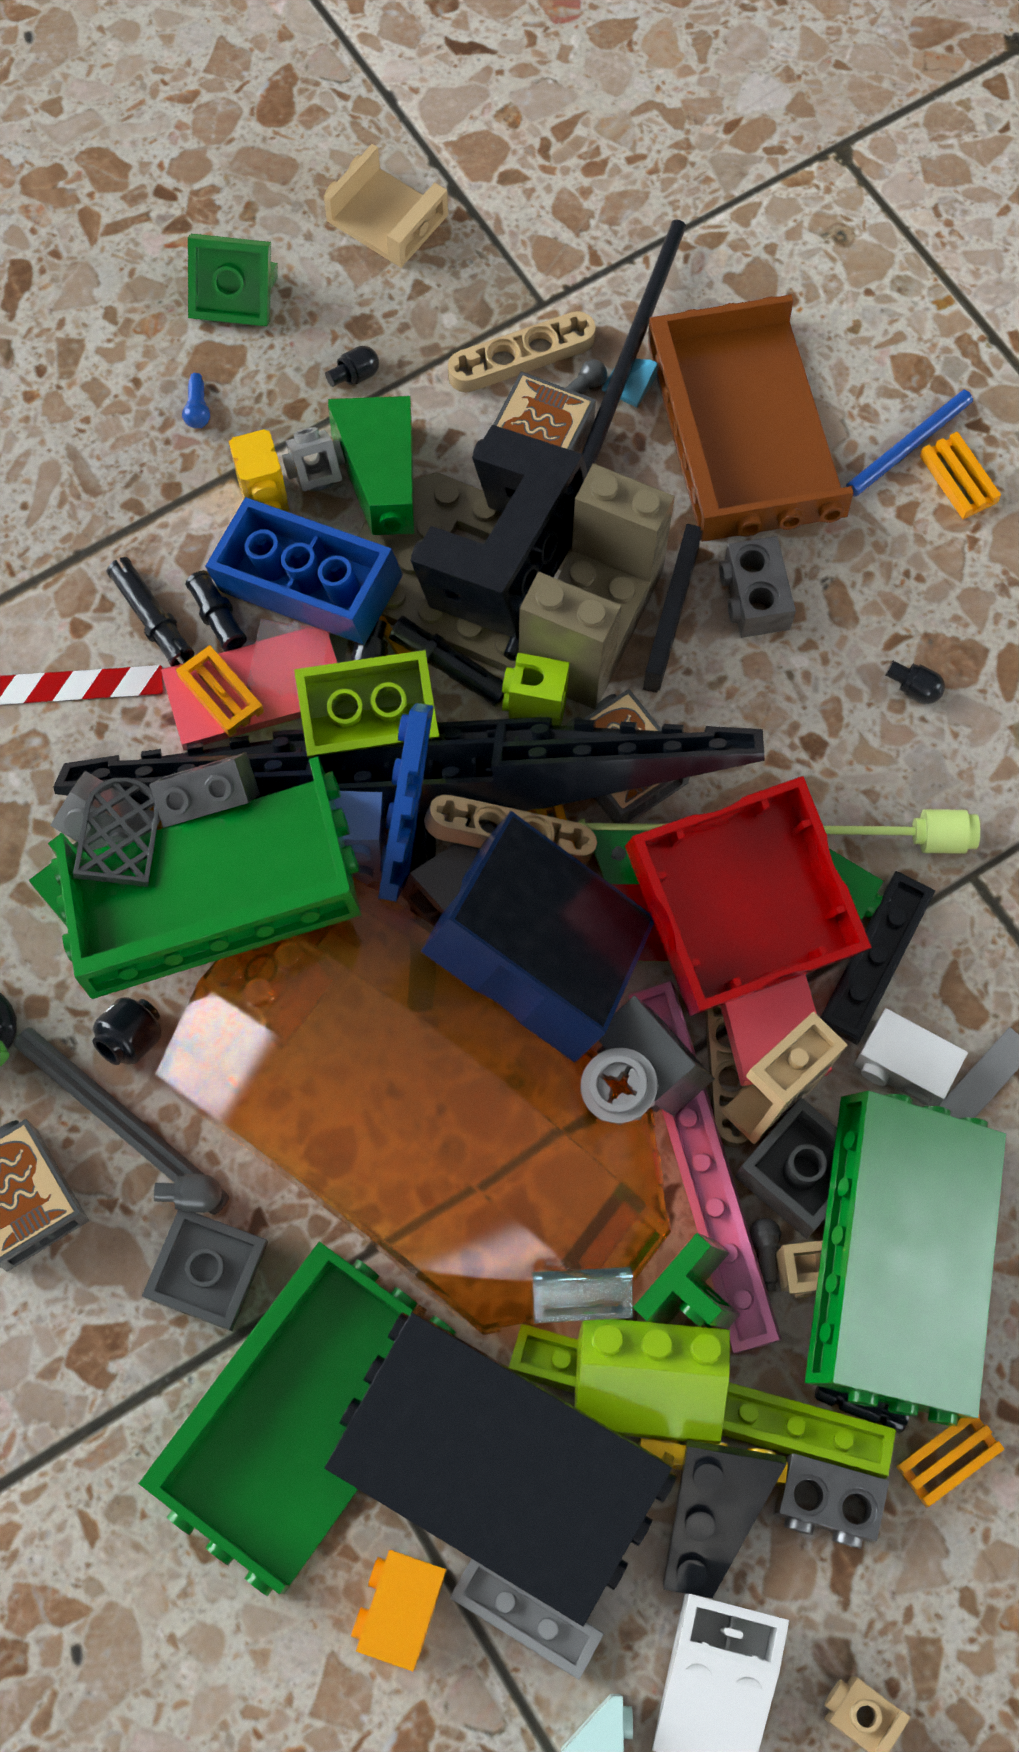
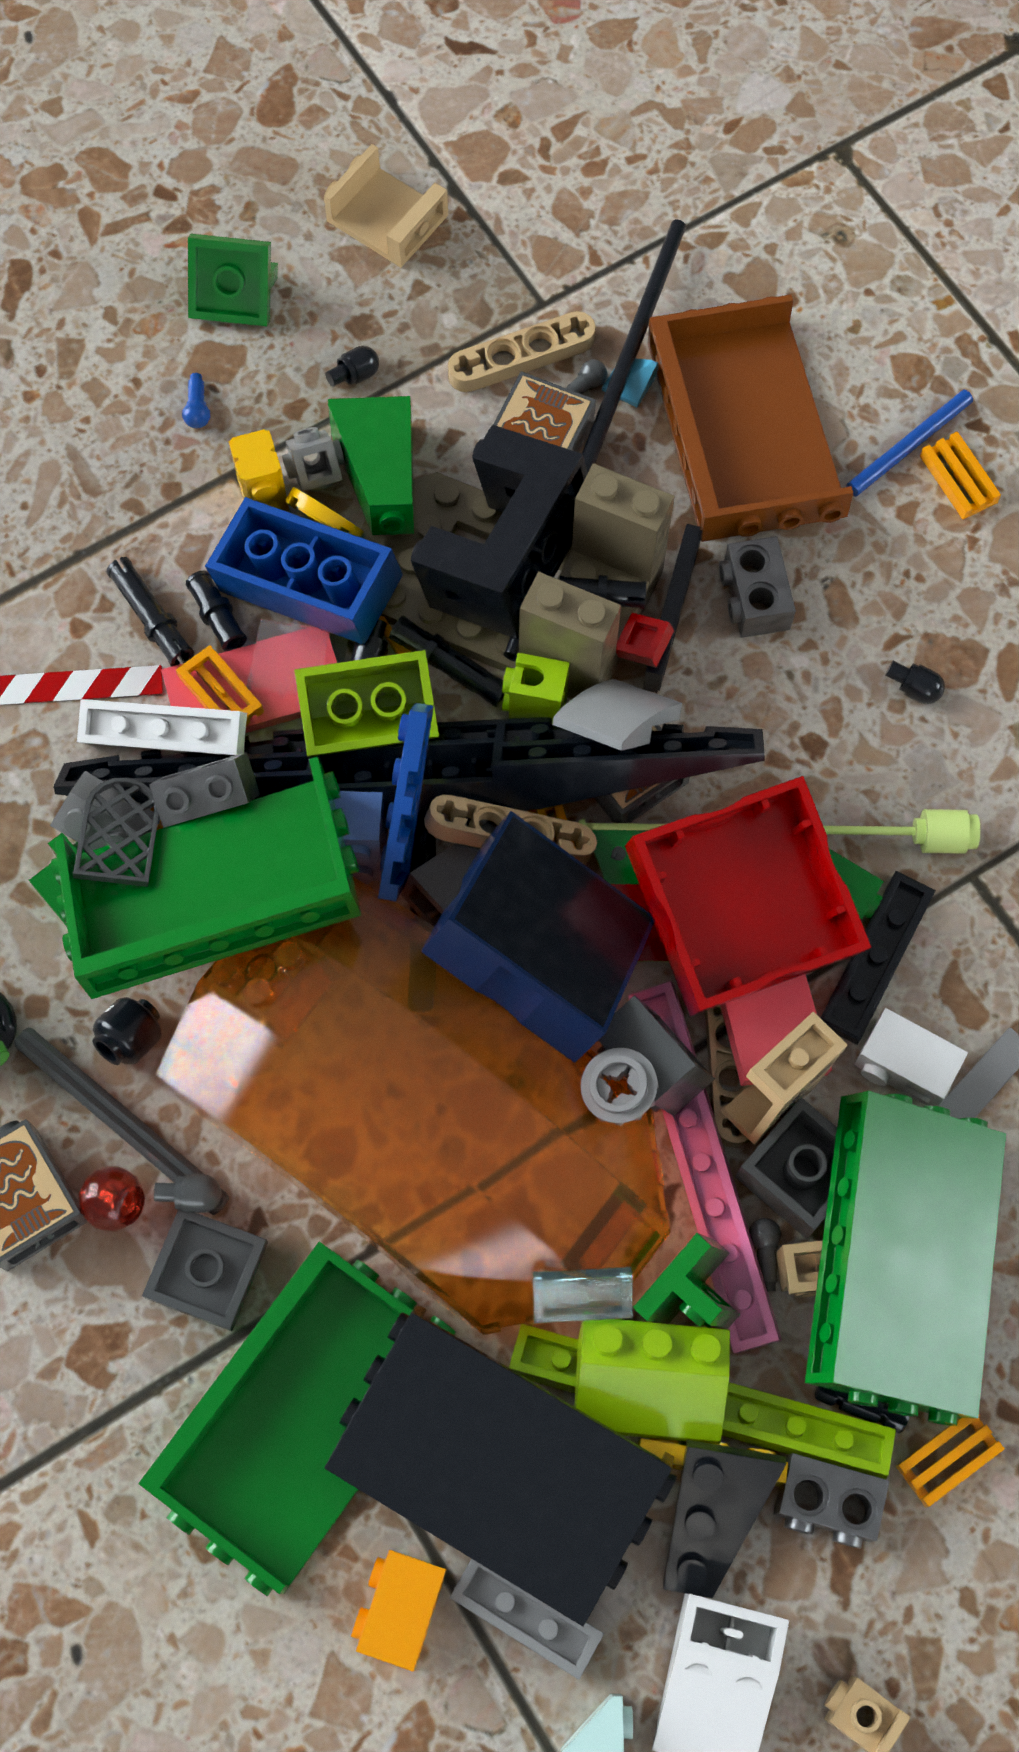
none -> white plate [77,699,247,756]
none -> clear red piece [78,1166,145,1232]
none -> yellow tile [285,487,364,537]
none -> light grey slope [553,679,682,751]
none -> black pin [559,575,647,609]
none -> red plate [616,612,674,667]

